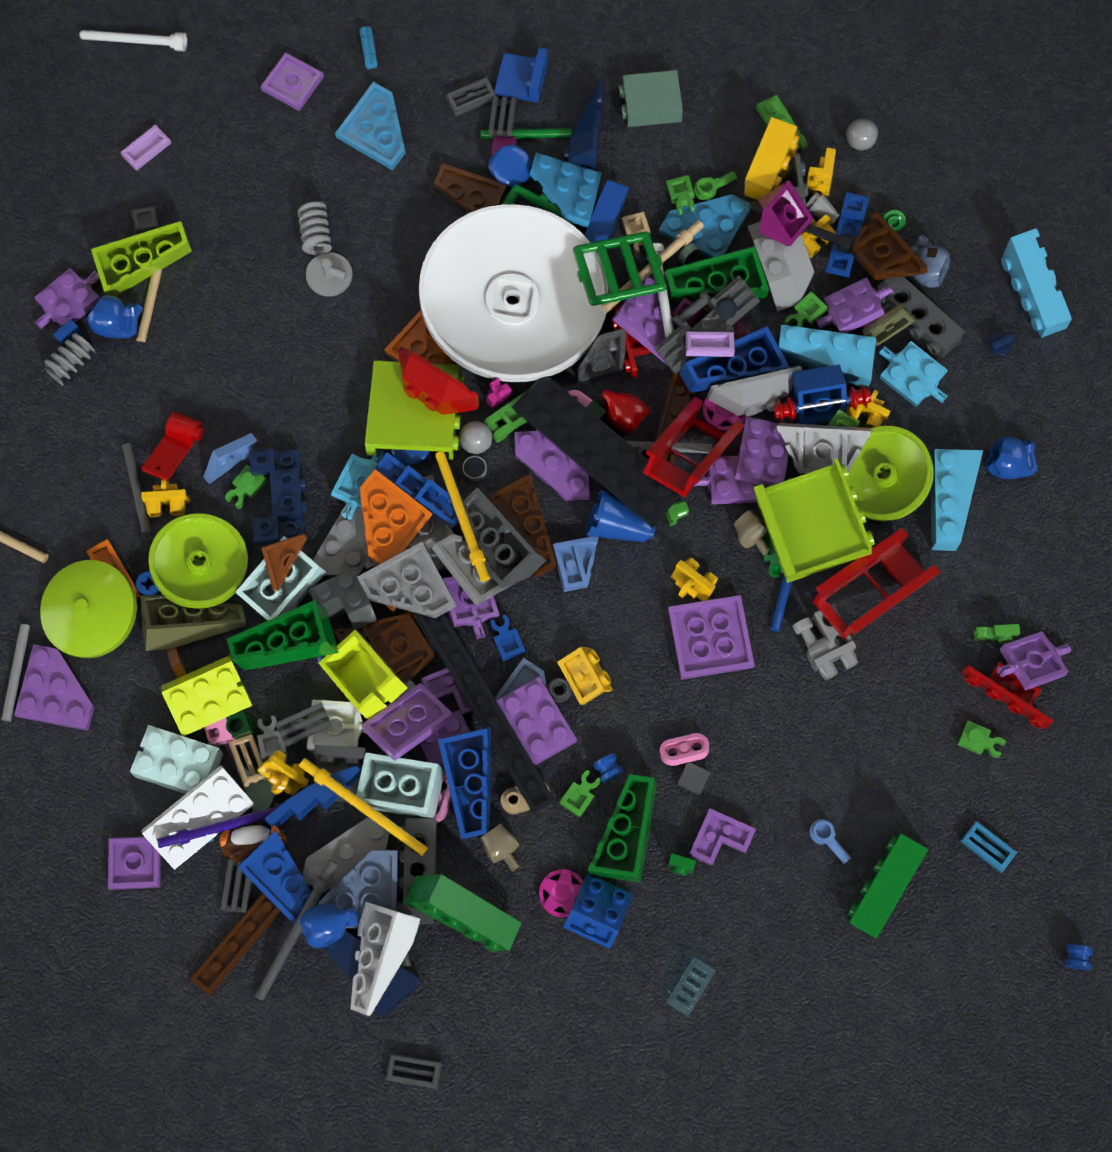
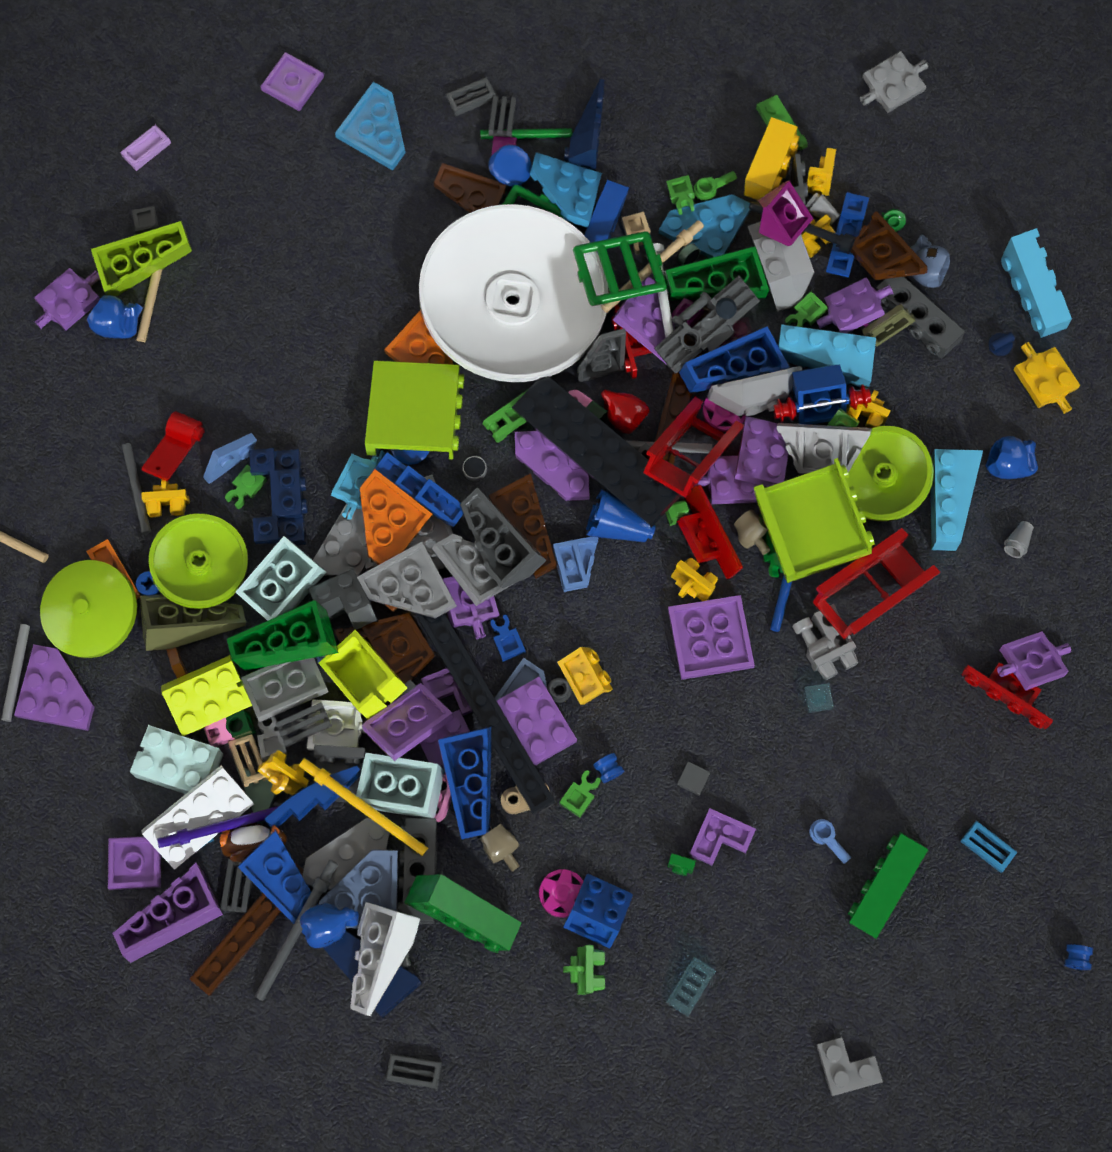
light grey piece [44,333,96,386] -> none
blue plate [53,320,83,349] -> none
white piece [79,30,187,51] -> none
dark orange tile [261,533,307,592] -> none
light grey piece [297,202,332,255] -> none
light grey shield [306,253,353,296] -> none
dark azure axle [360,26,378,69] -> none
red wedge [398,347,479,415] -> none
yellow bar [435,451,490,582] -> none
light grey piece [459,421,492,454] -> none
dark pink plate [486,378,512,410] -> none
blue bracket [495,48,548,103] -> none
green wedge [588,774,657,883] -> none
sand green brick [619,70,683,127] -> none
bright pink plate [660,733,709,766] -> none
lavender tile [685,331,735,357] -> none
light grey piece [846,118,878,151] -> none
medium azure plate [879,341,948,407] -> none
bright green plate [957,721,1006,758] -> none
bright green plate [973,624,1020,644] -> none
none -> medium lavender wedge [113,863,223,963]
none -> light grey plate [241,658,328,722]
none -> bright green hips [563,945,605,995]
none -> red bracket [677,485,743,579]
none -> clear light blue plate [804,683,834,713]
none -> light grey plate [816,1037,883,1097]
none -> light grey plate [860,52,928,113]
none -> light grey cone [1004,521,1034,558]
none -> yellow plate [1013,342,1080,414]

